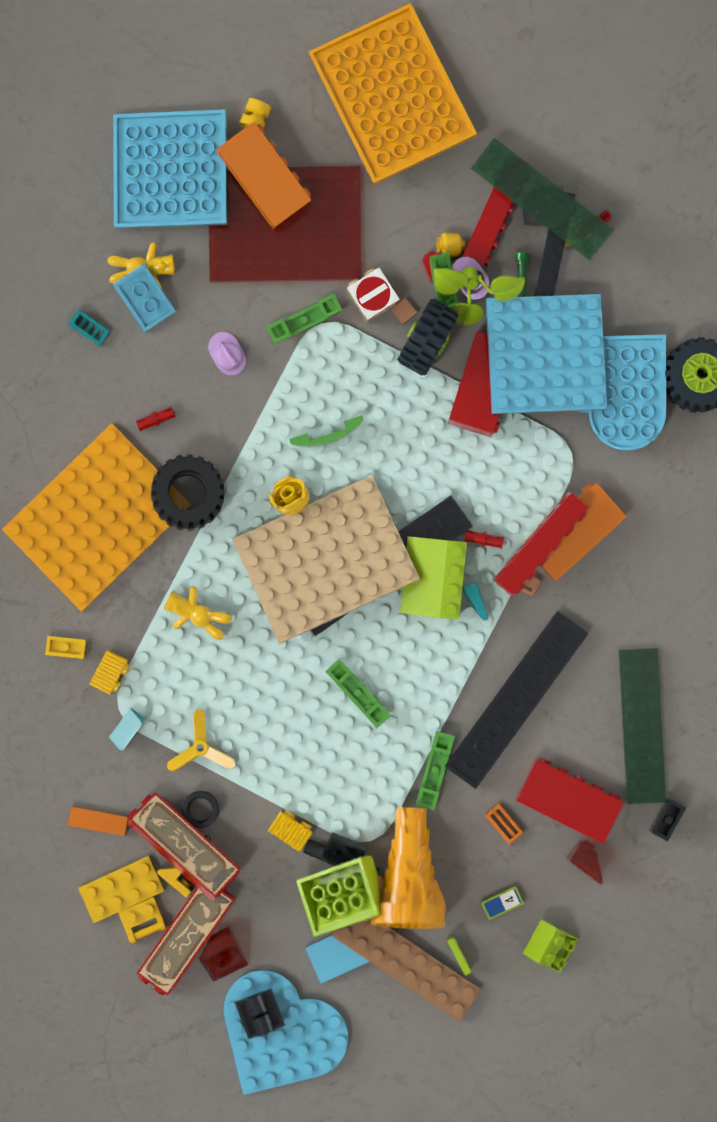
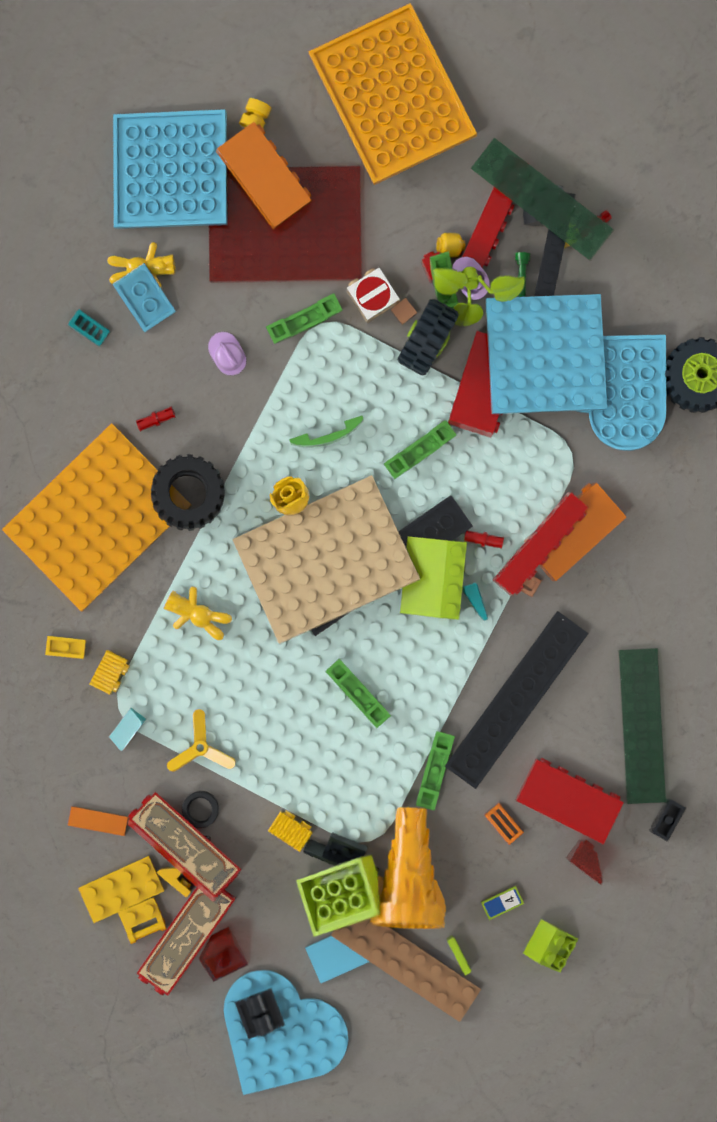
none -> bright green slope [384,420,457,480]

